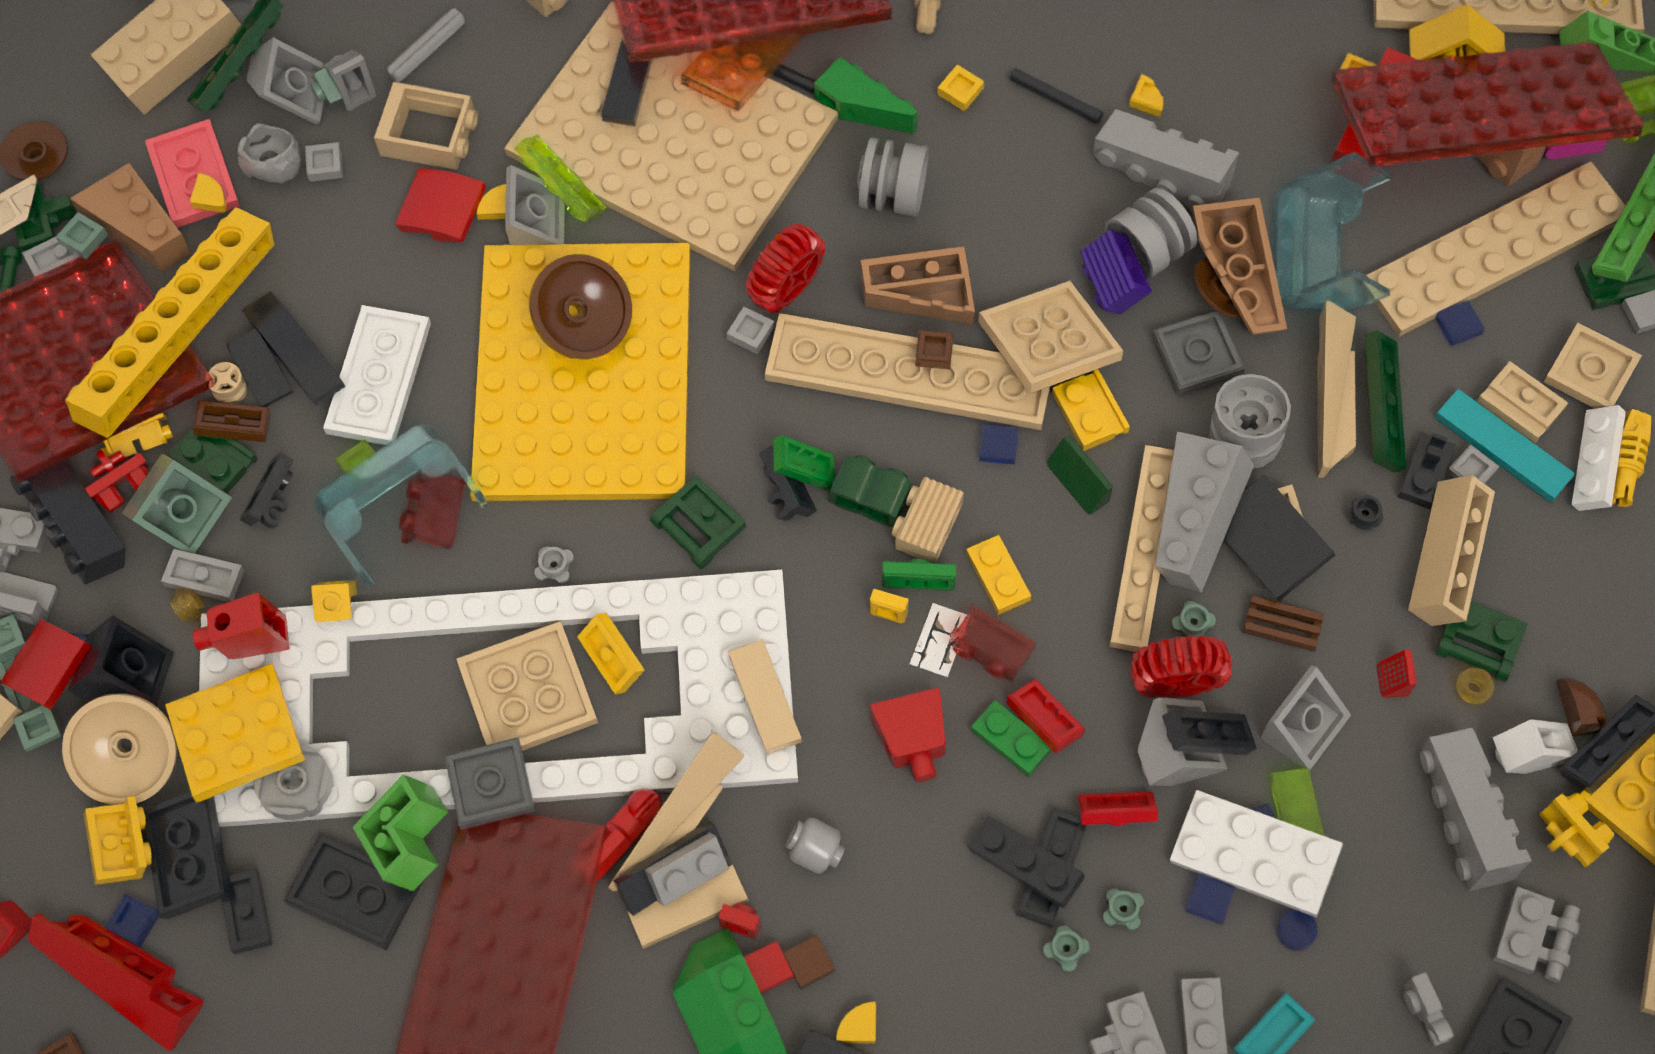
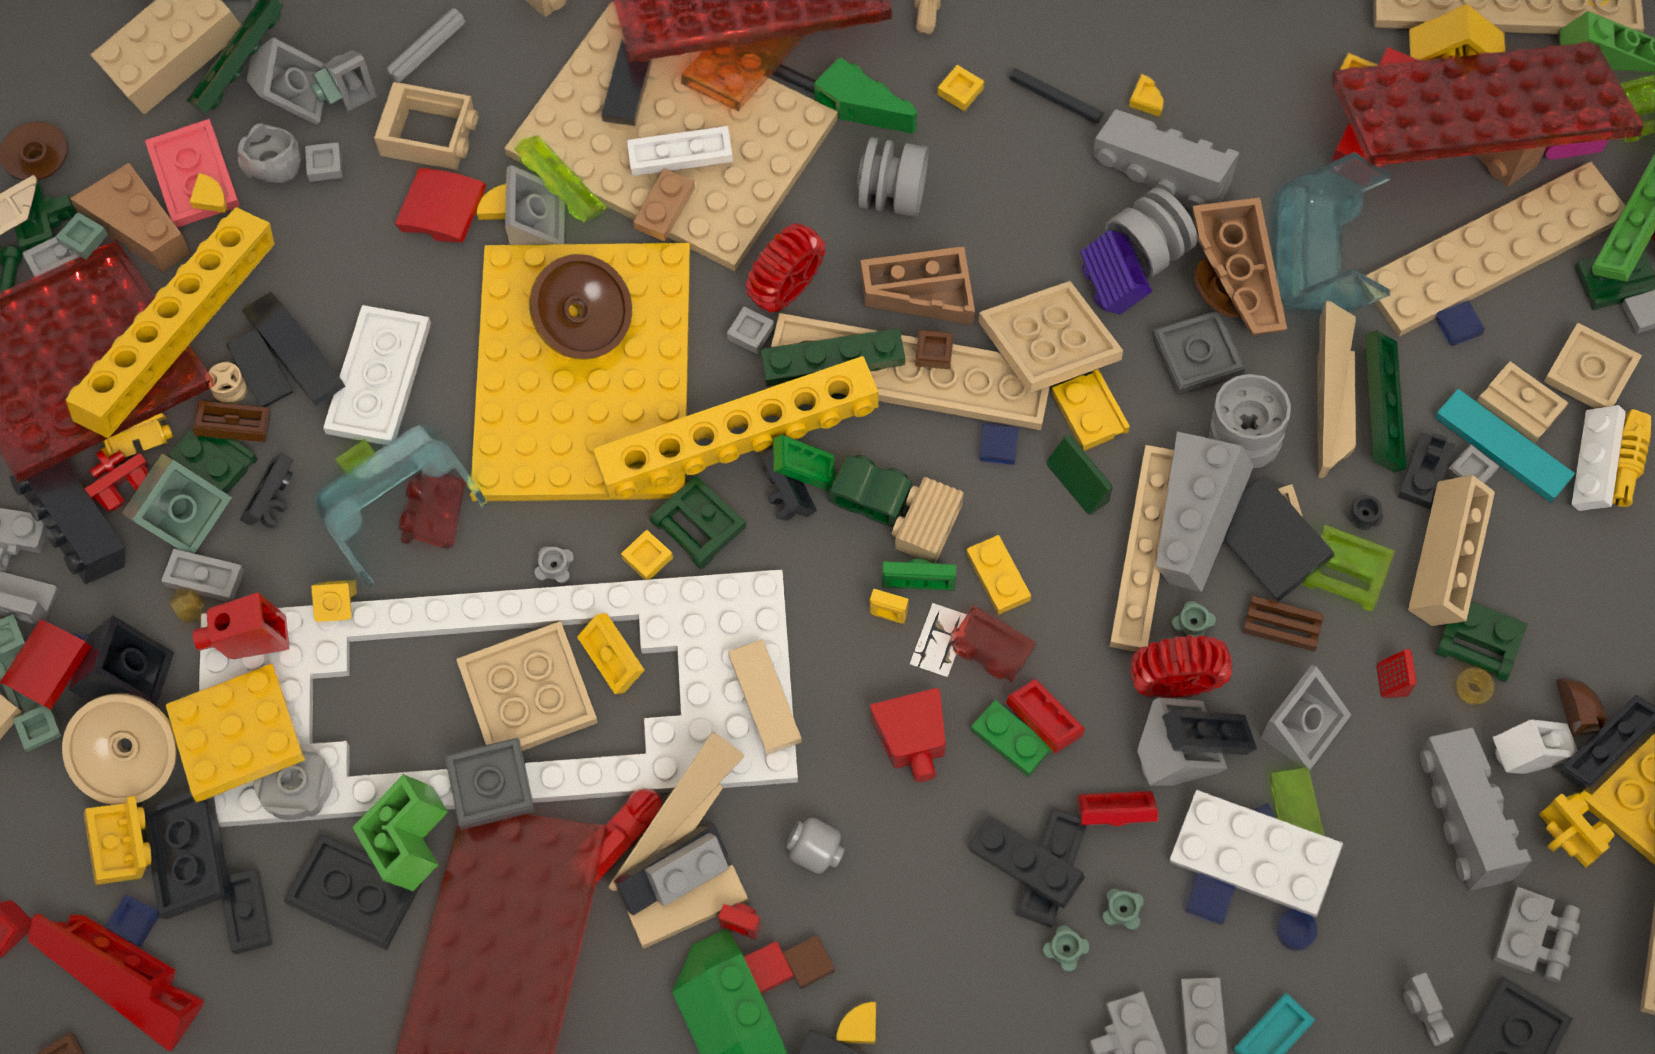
none -> yellow brick [593,356,879,500]
none -> yellow plate [621,530,673,580]
none -> white plate [627,126,733,176]
none -> medium nougat plate [633,168,695,241]
none -> dark green plate [761,328,905,386]
none -> clear neon green plate [1302,525,1395,612]

